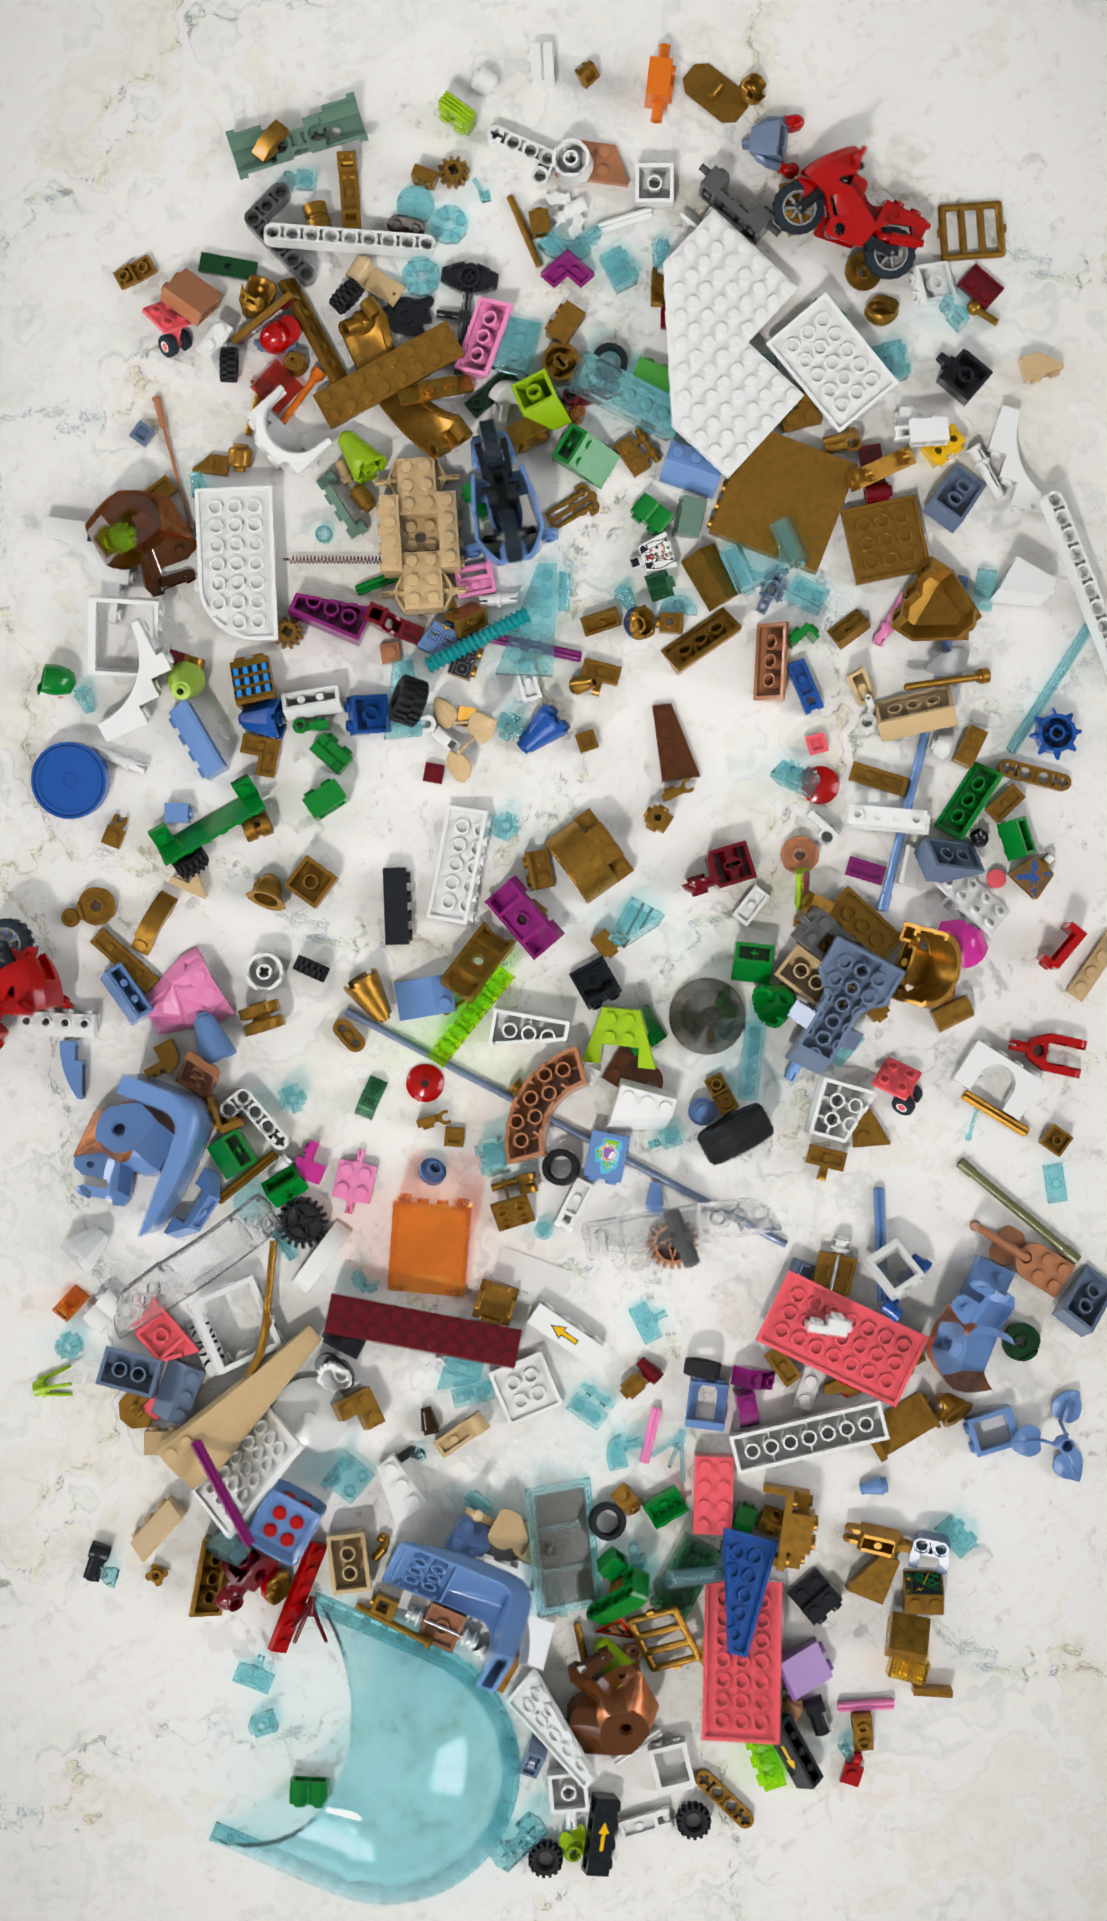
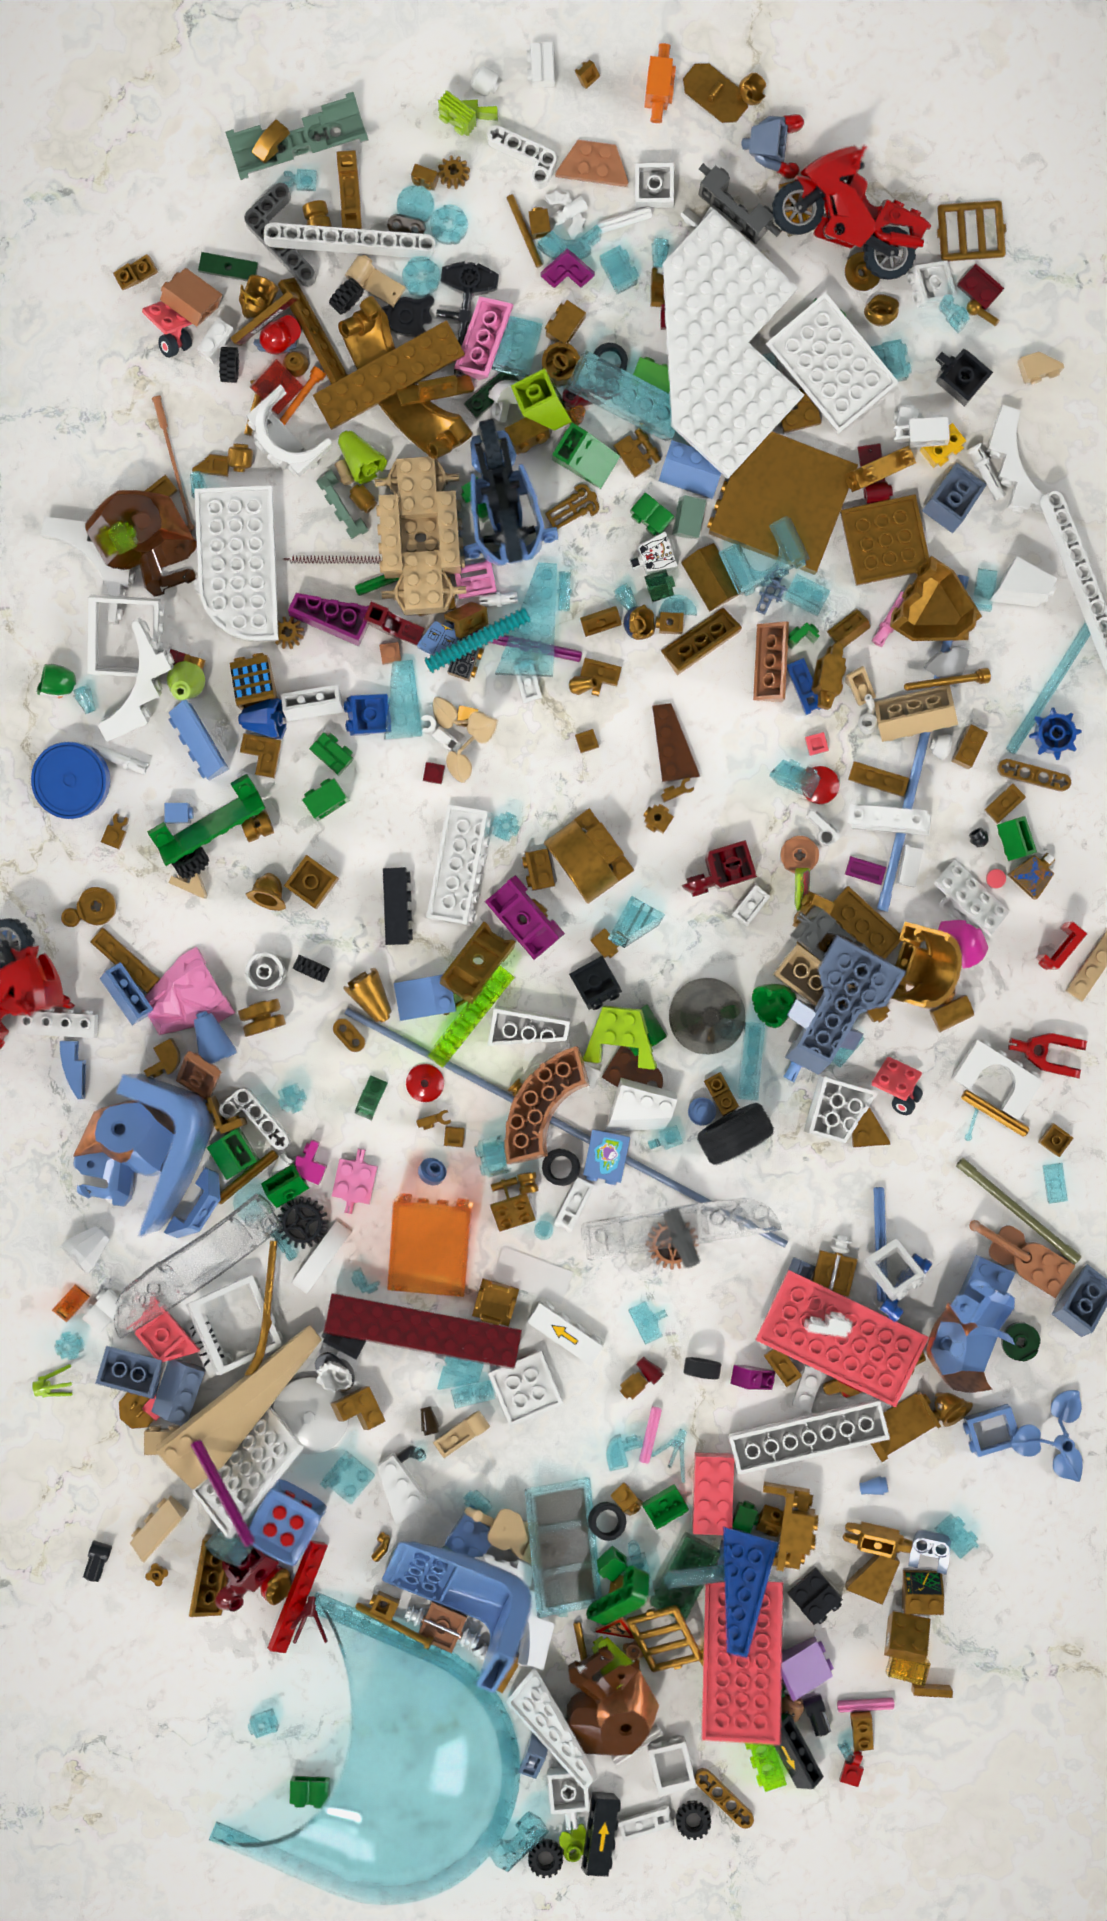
clear light blue tile [100,1567,120,1588] -> none
sand blue plate [129,420,157,448] -> none
pearl gold arch [131,890,178,956] -> none
clear light blue plate [232,1654,275,1695] -> none
green plate [292,718,330,734] -> none
clear light blue bush [315,525,333,544] -> none
tan brick [326,1528,373,1595] -> none
black tyre [388,674,429,728] -> none
clear light blue hand [472,178,491,203] -> none
clear light blue brick [495,712,524,742] -> none
blue cone [517,704,571,754] -> none
white brick [552,138,594,185] -> none
clear light blue plate [566,1381,616,1431] -> none
medium blue cone [645,1182,664,1210] -> none
medium blue panel [685,1377,730,1432] -> none
green slope [731,941,775,984] -> none
magenta slope [733,1388,759,1428] -> none
pearl gold plate [805,1144,848,1181] -> none
pearl gold piece [823,427,862,454] -> none
sand blue slope [914,837,985,883] -> none
green slope [934,761,1004,841] -> none
none -> lime slope [461,99,498,120]
none -> pearl gold hinge [811,642,846,710]

